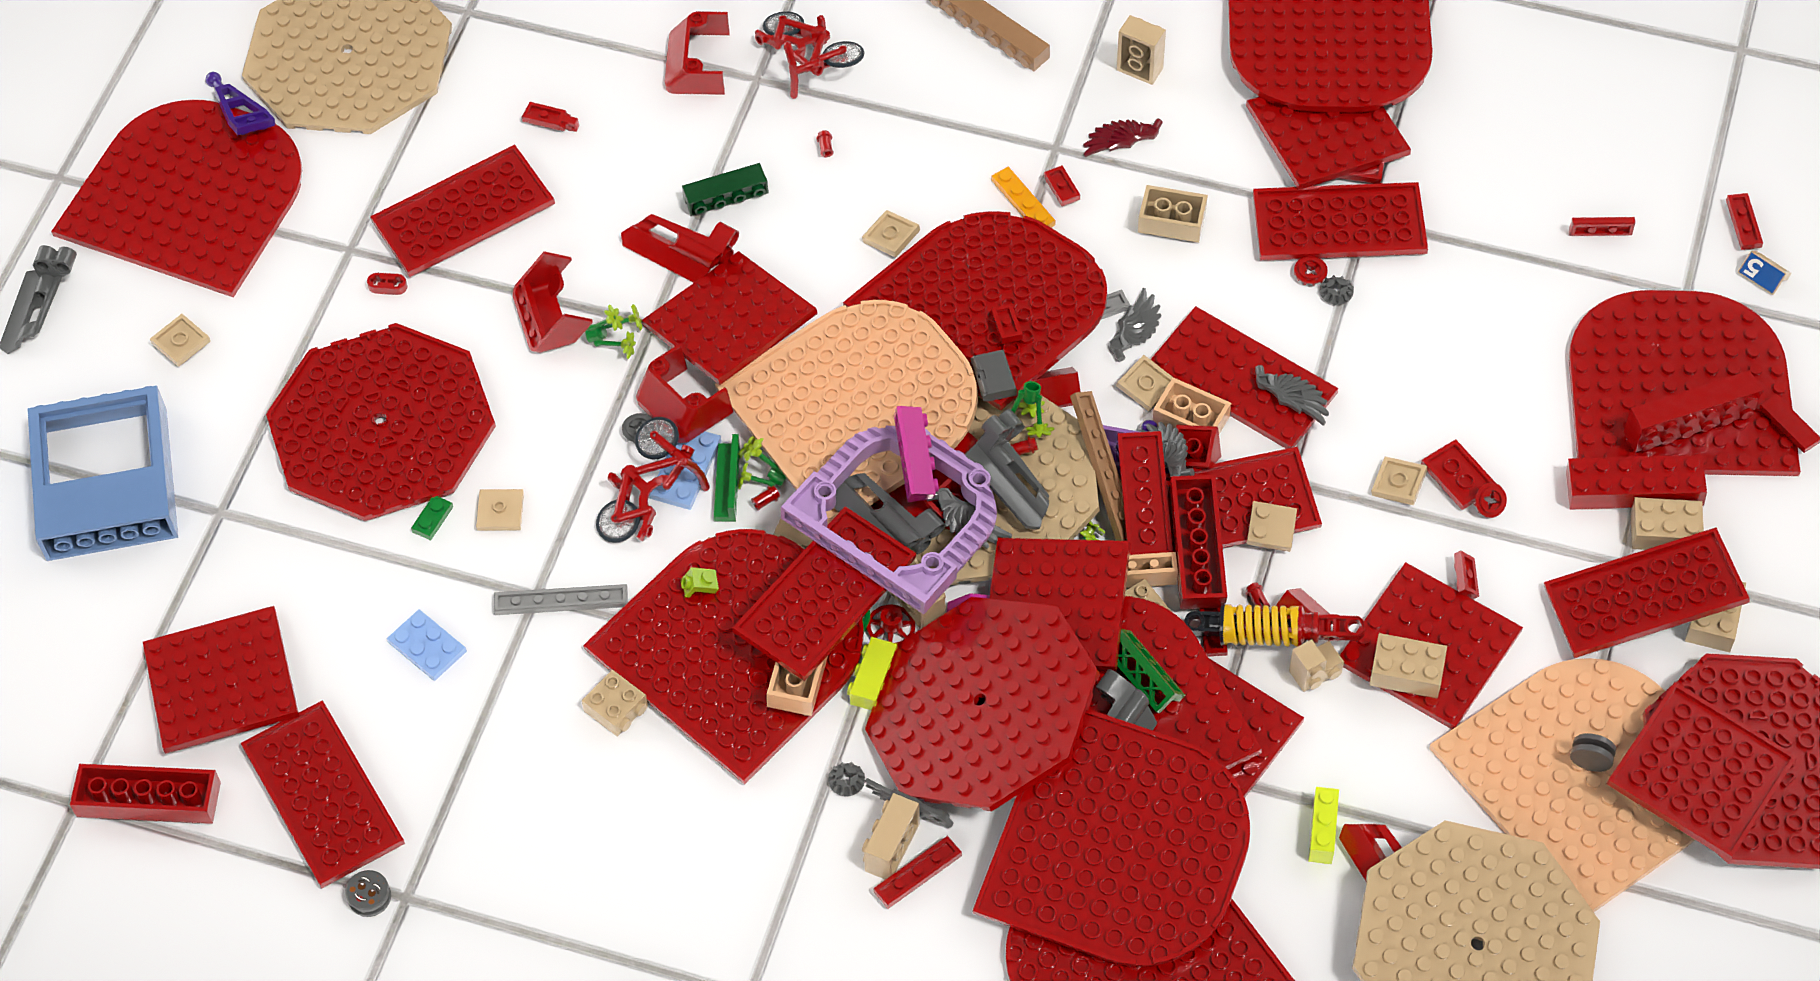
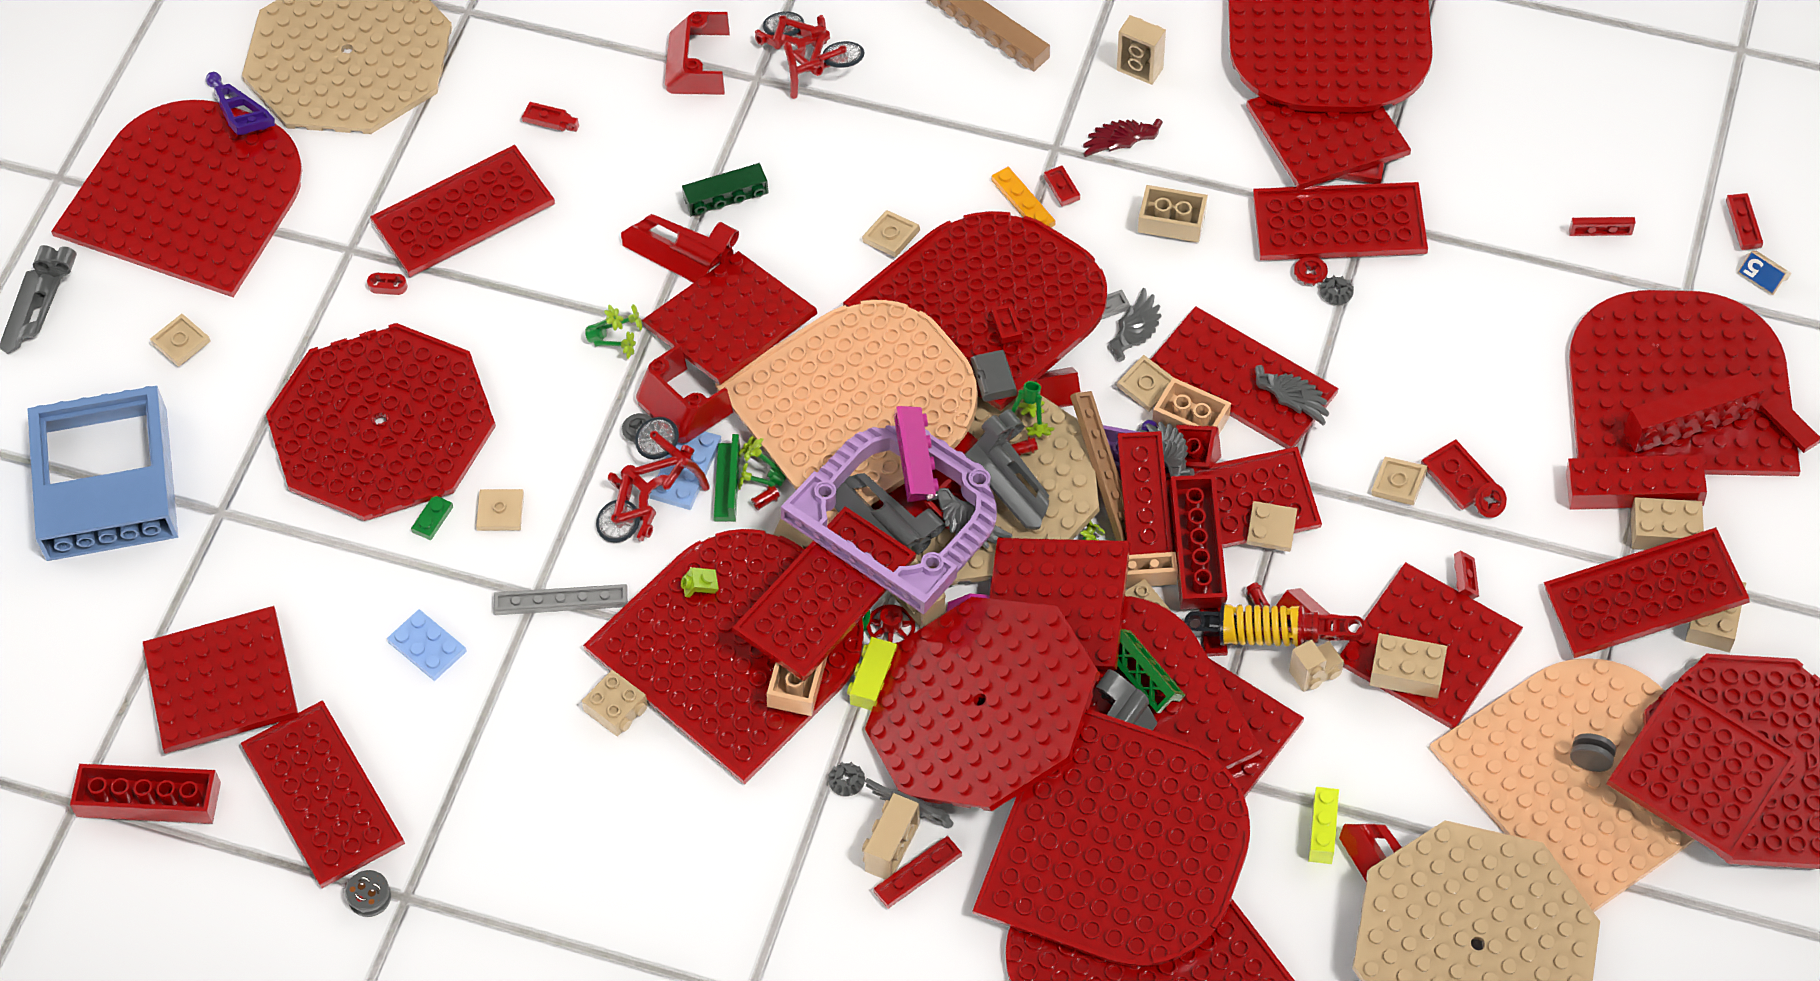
red windscreen [513,251,593,353] -> none
pin [816,130,834,157] -> none

